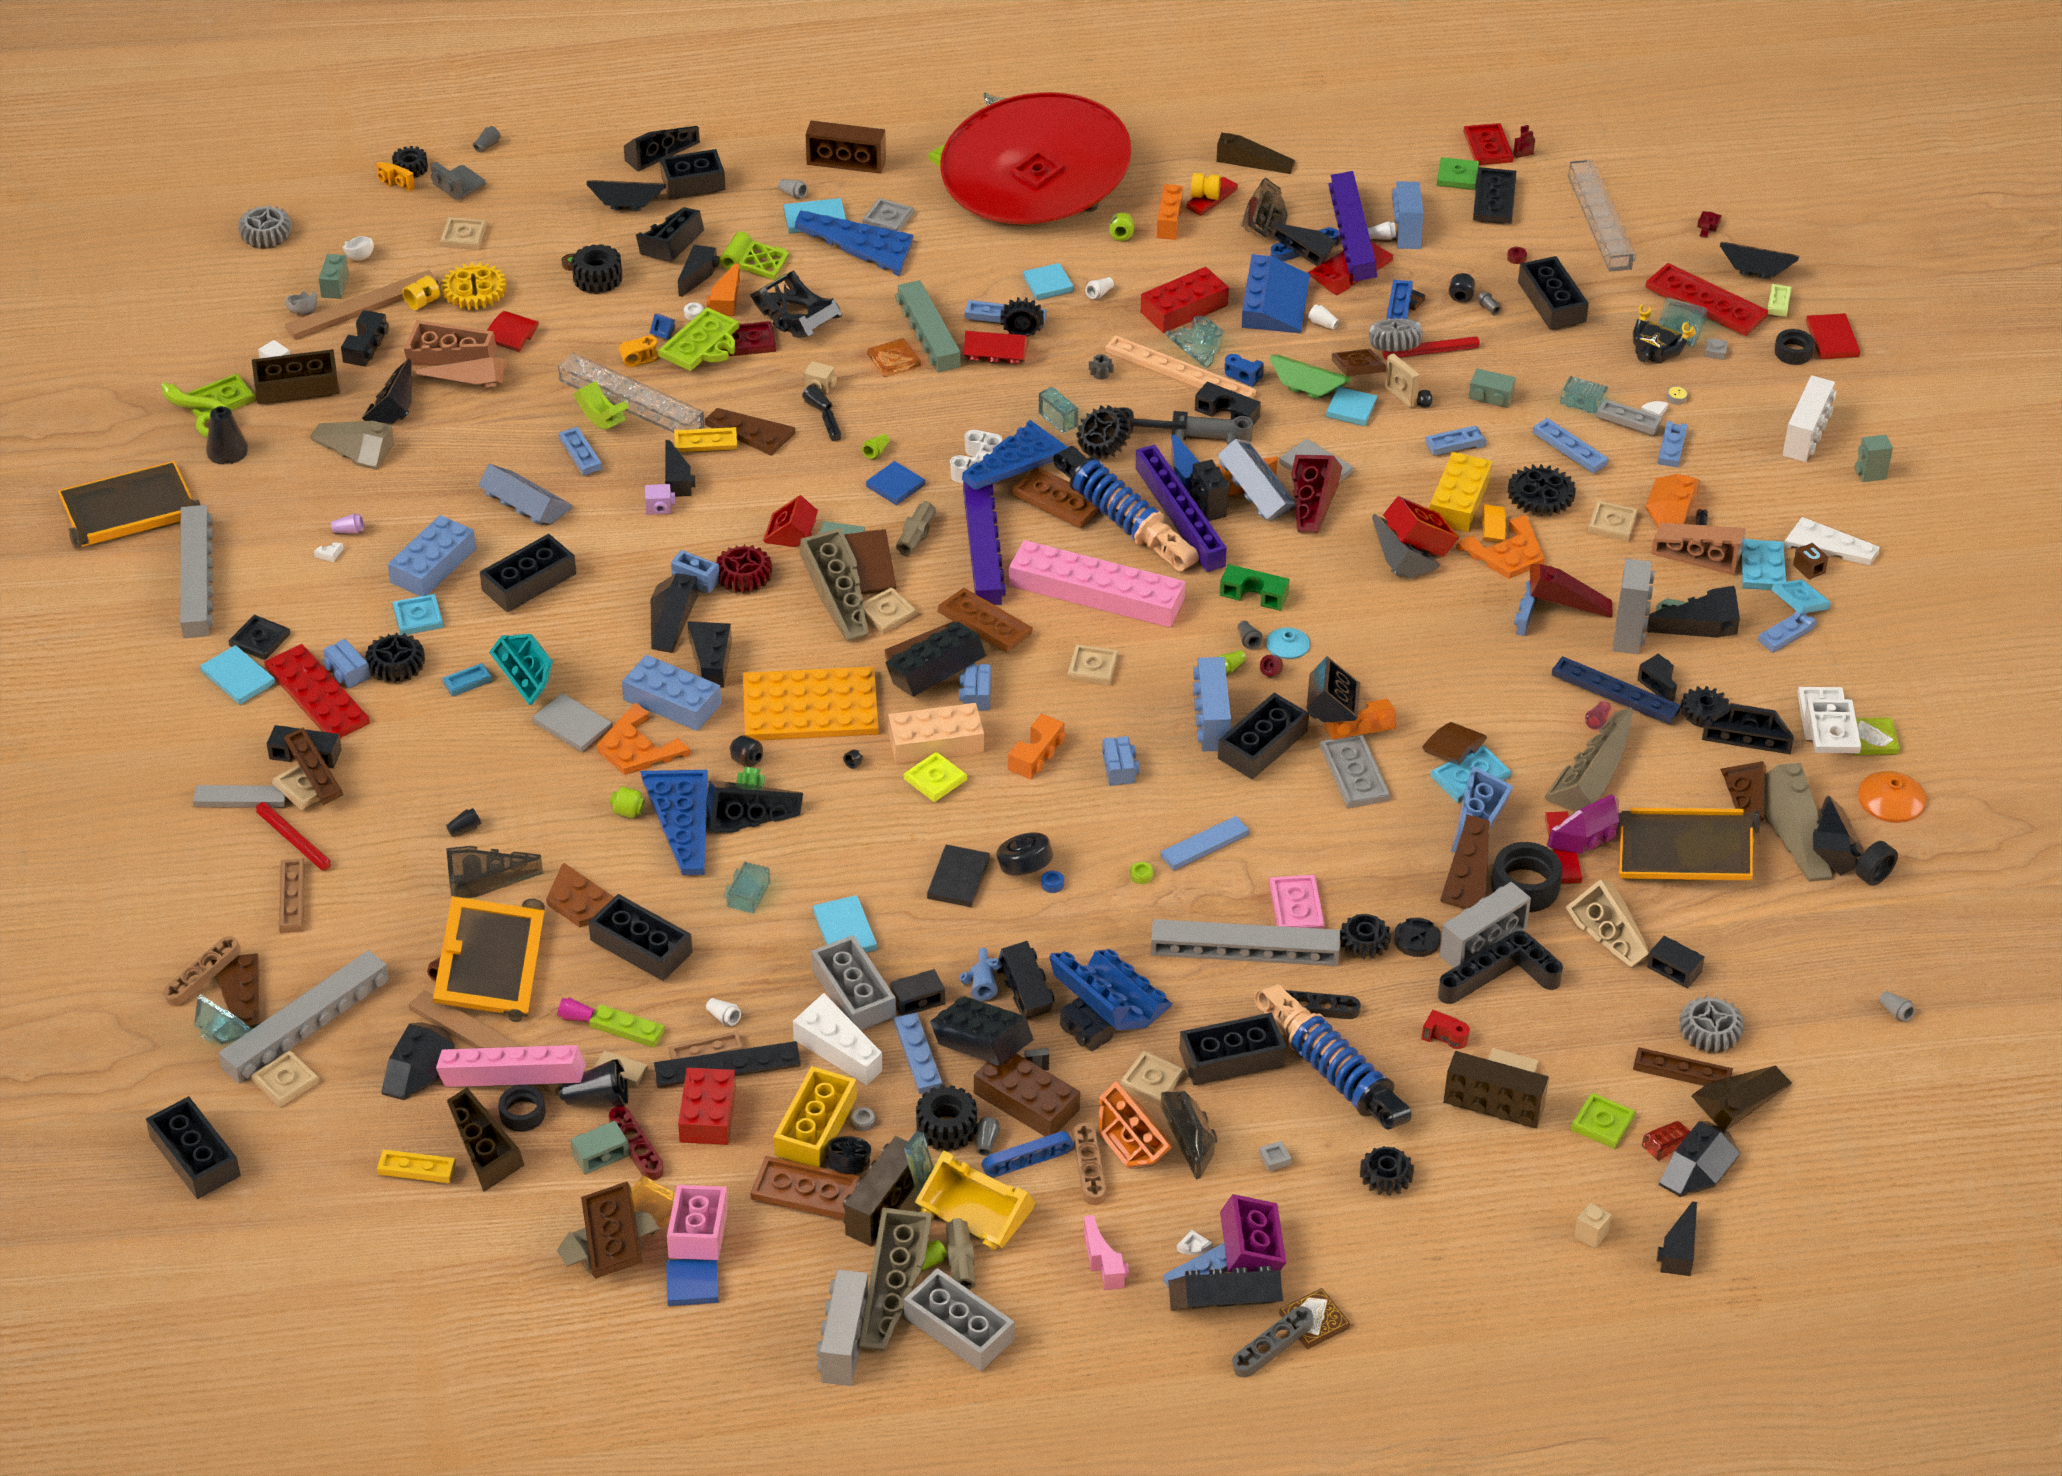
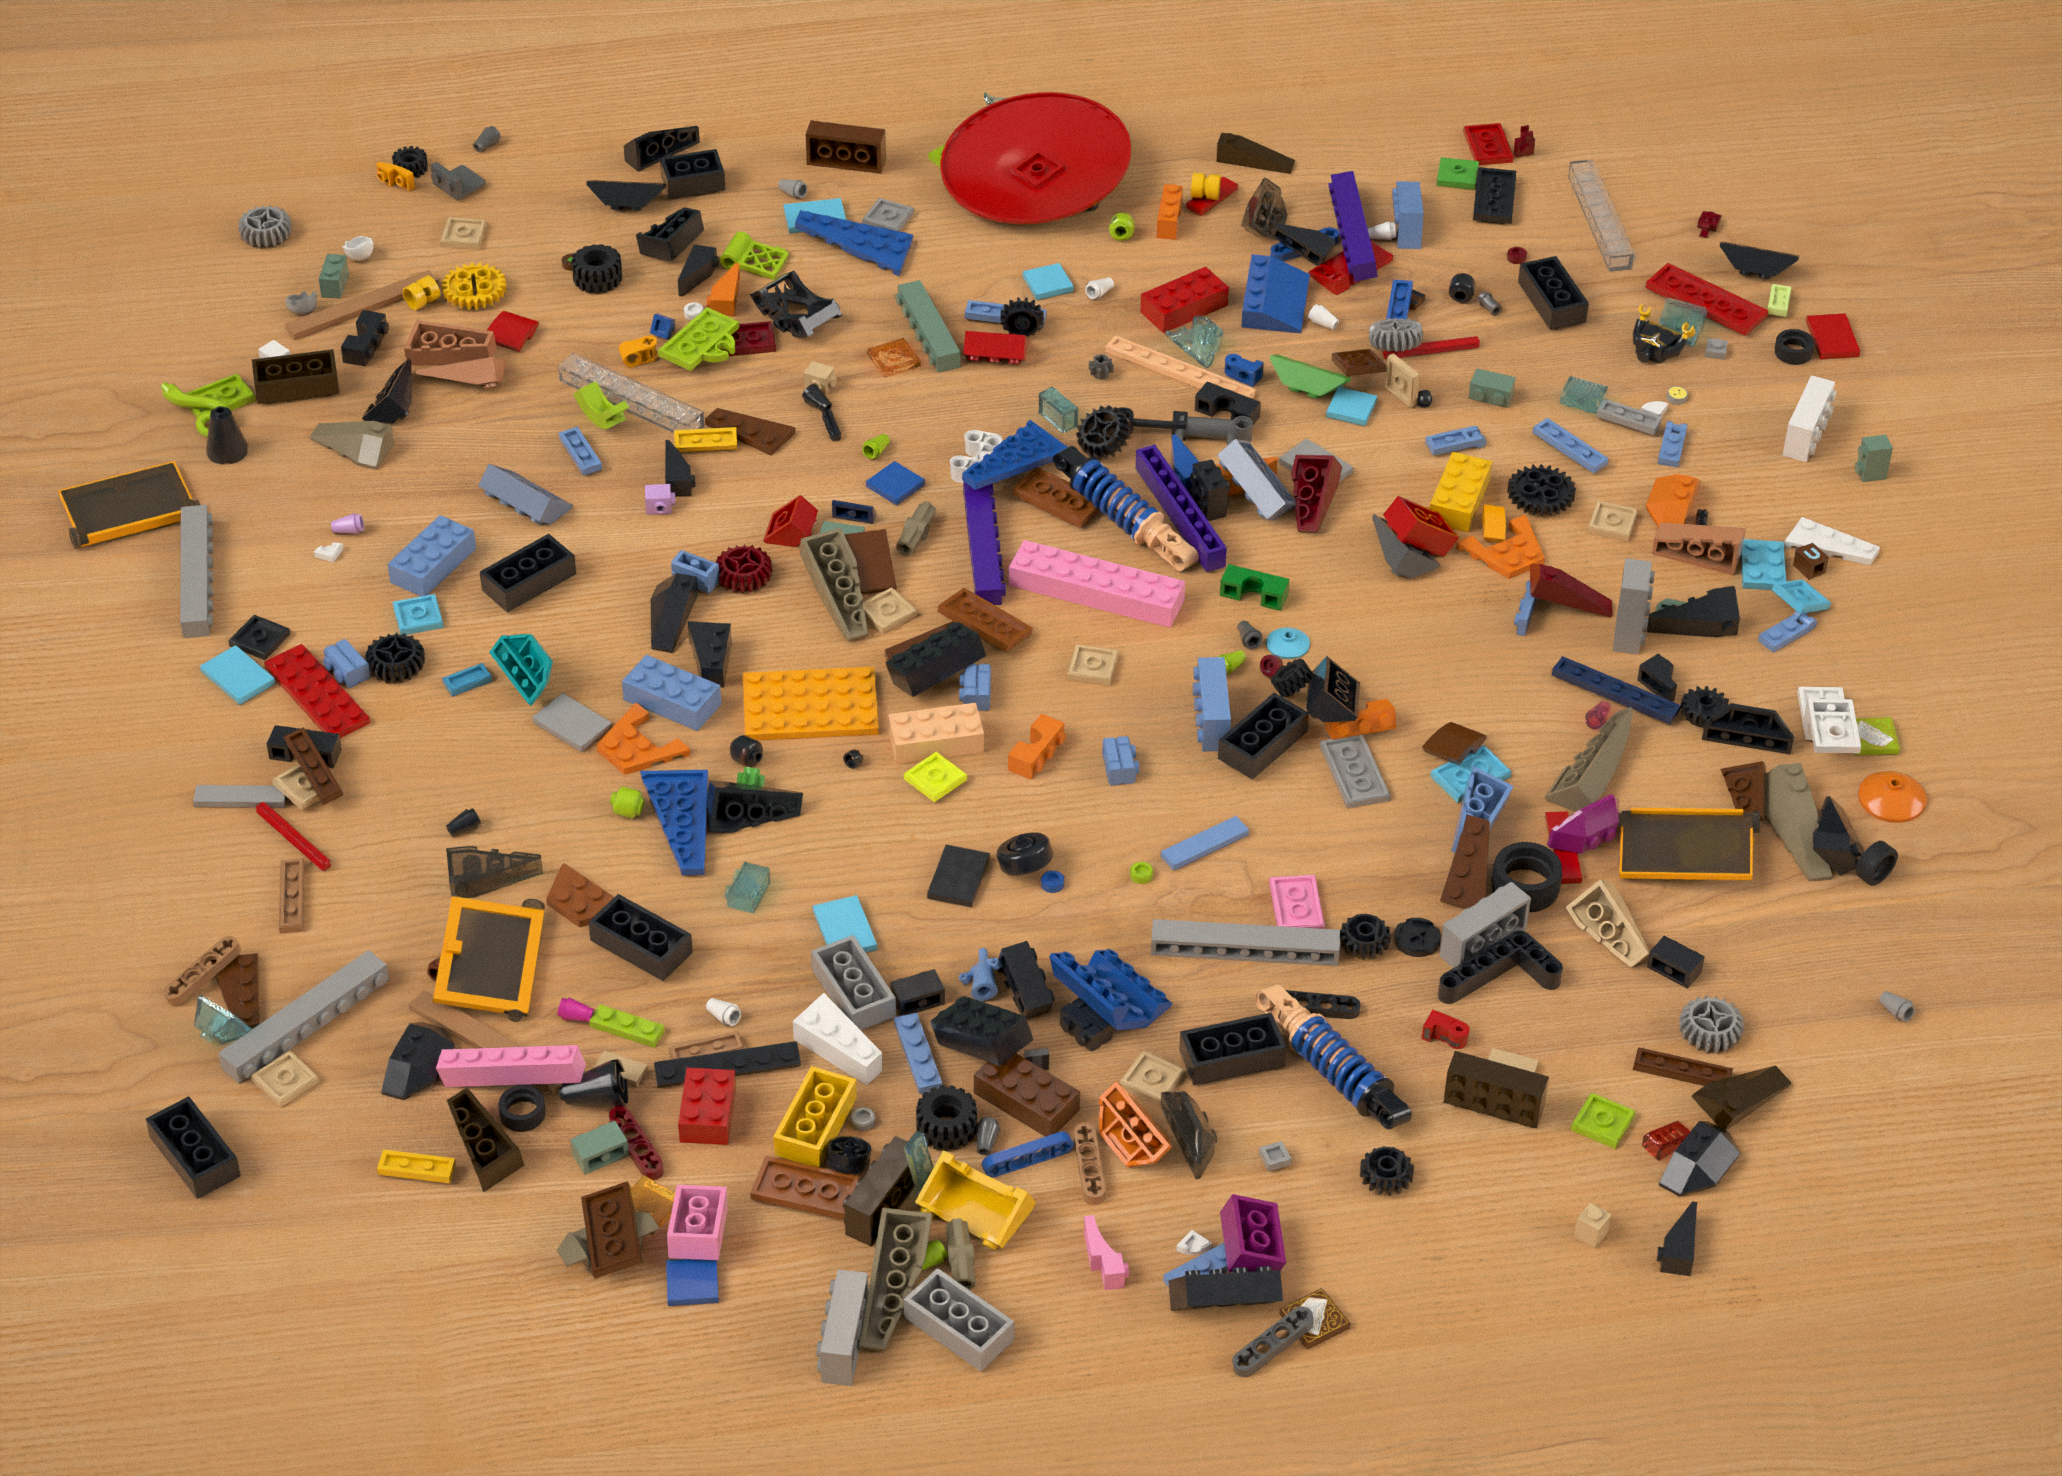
none -> dark blue slope [832,500,876,524]
none -> black tyre [1271,658,1314,697]

